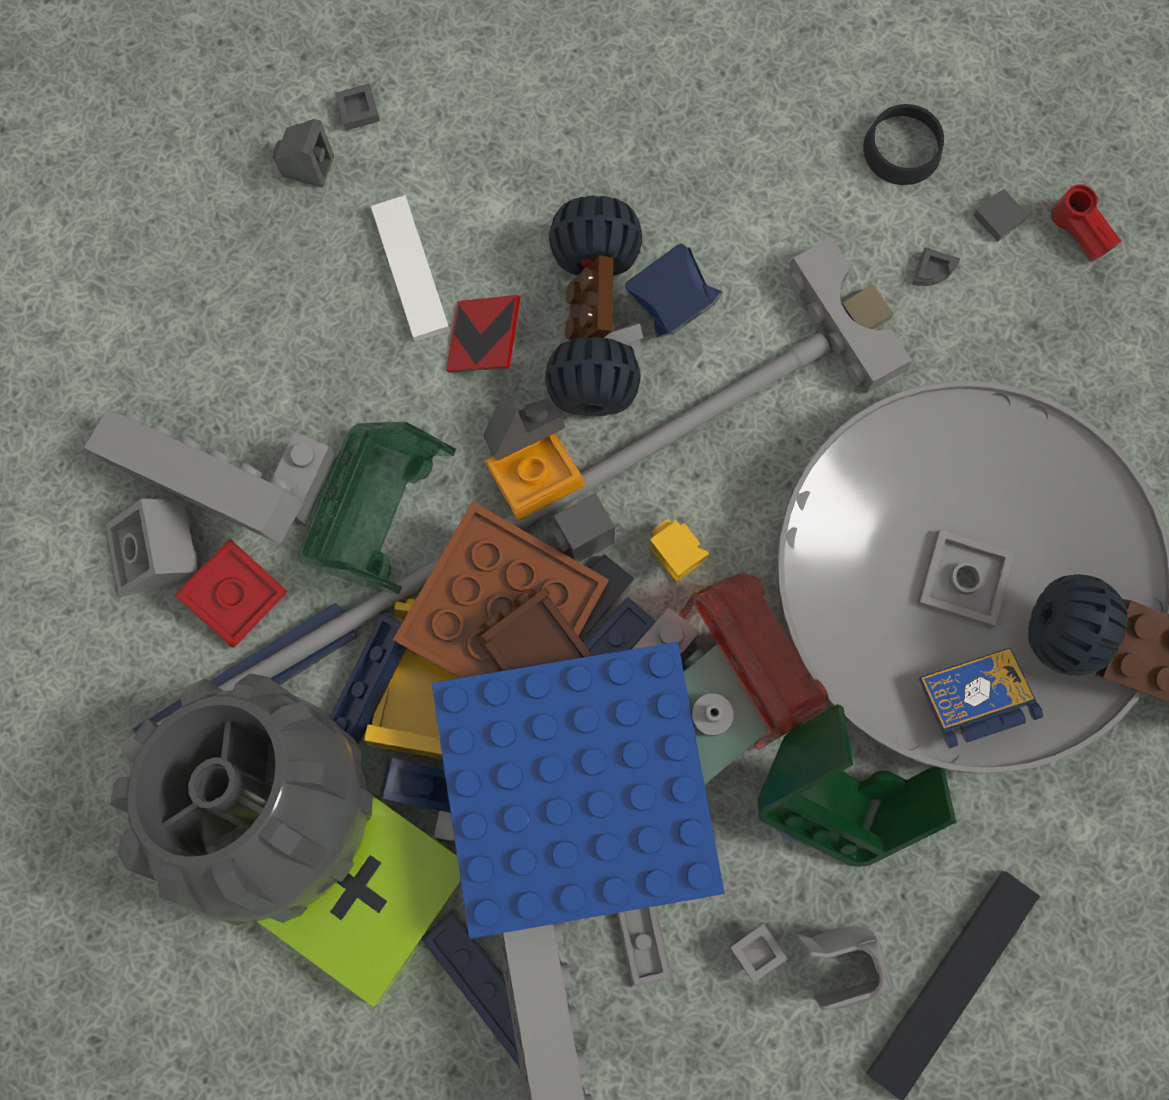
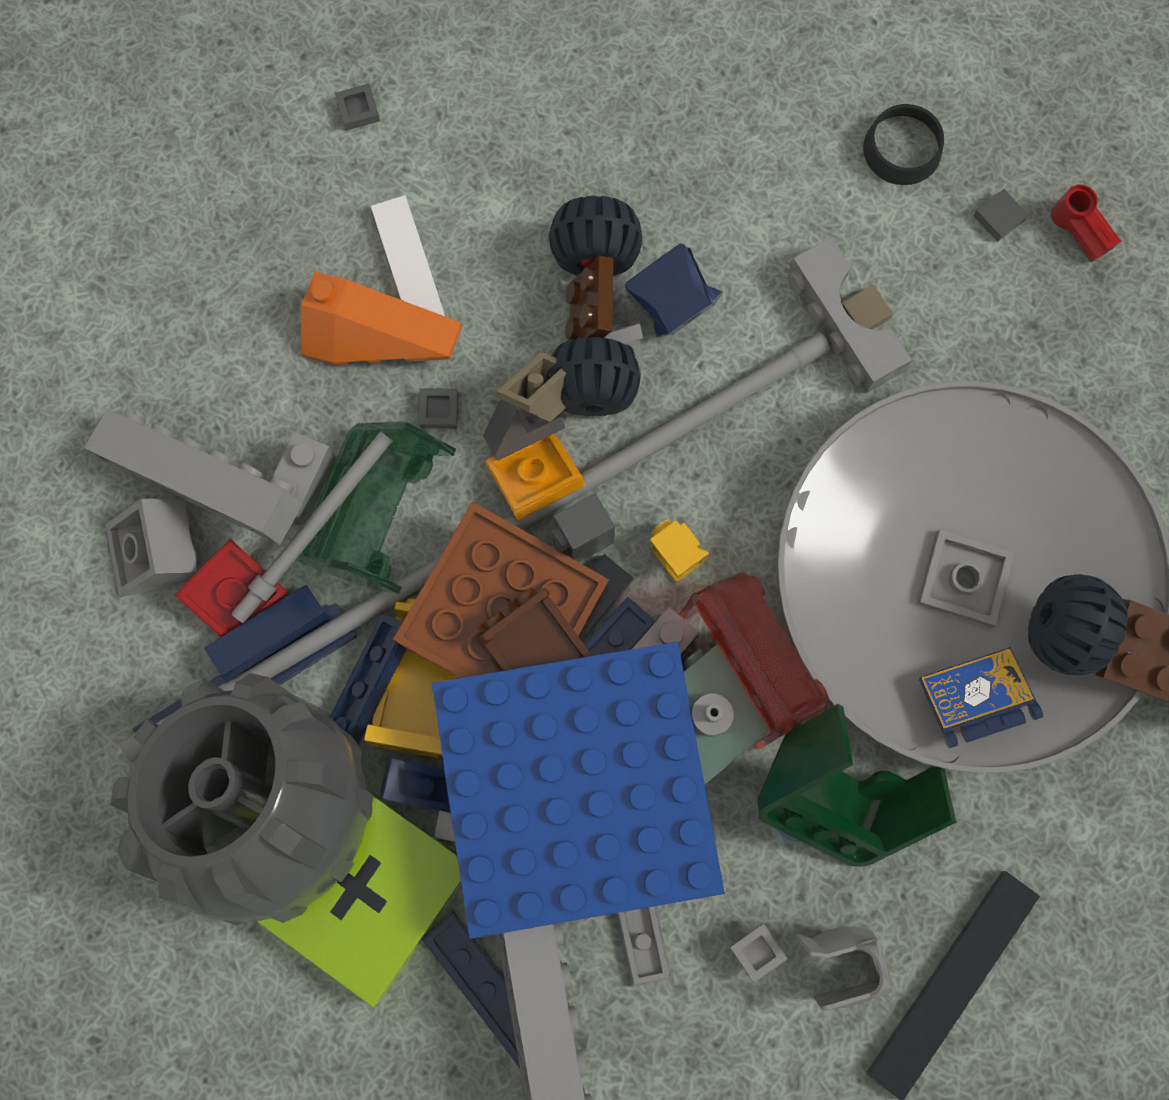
dark grey slope [273,119,334,188] -> none
red piece [446,295,521,372] -> none
dark grey tile [912,247,960,286] -> none
none -> dark blue tile [204,585,328,682]
none -> light grey bar [231,431,393,623]
none -> orange wedge [301,271,463,366]
none -> dark grey tile [418,388,458,429]
none -> dark tan slope [496,352,566,422]

